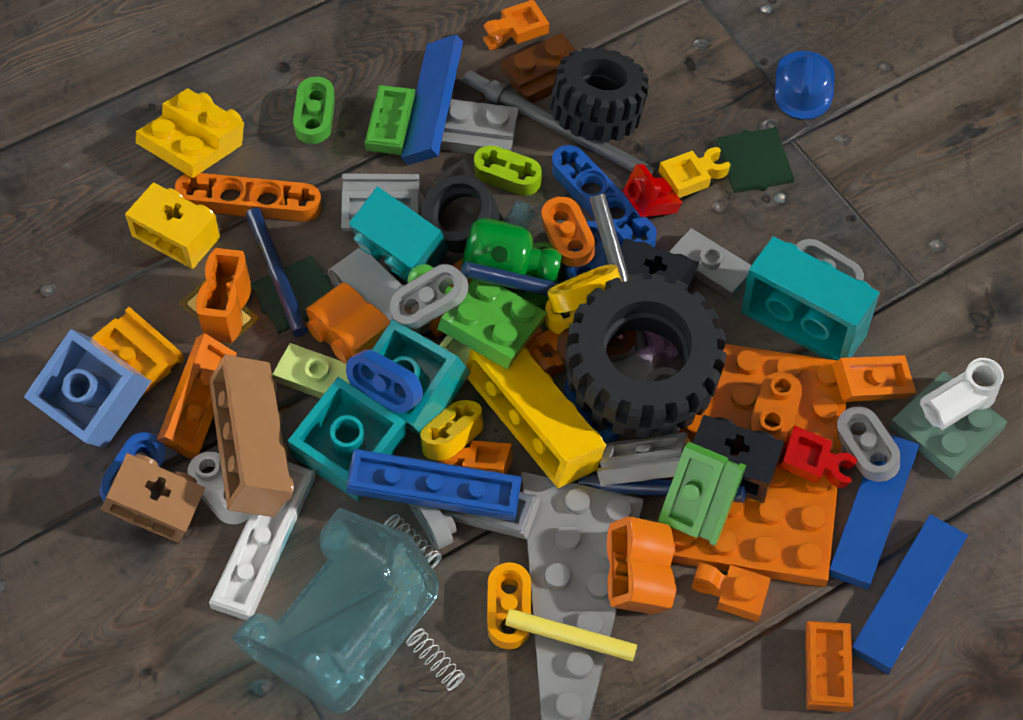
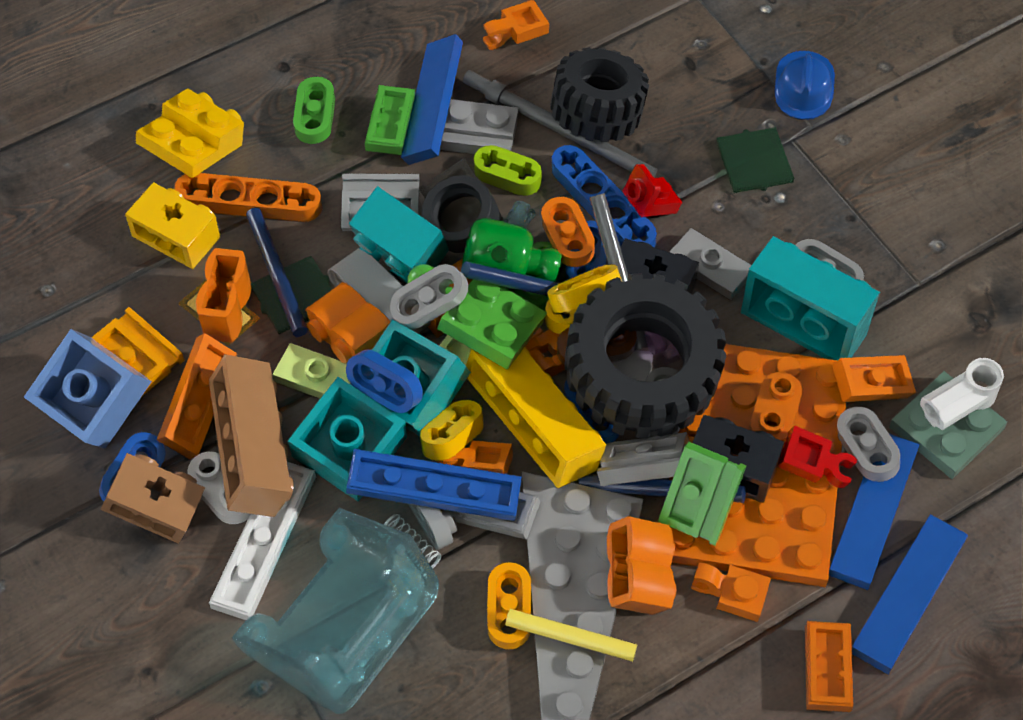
white piece [406,628,465,691] -> none
reddish brown plate [500,33,576,103] -> none
yellow plate [658,147,731,198] -> none

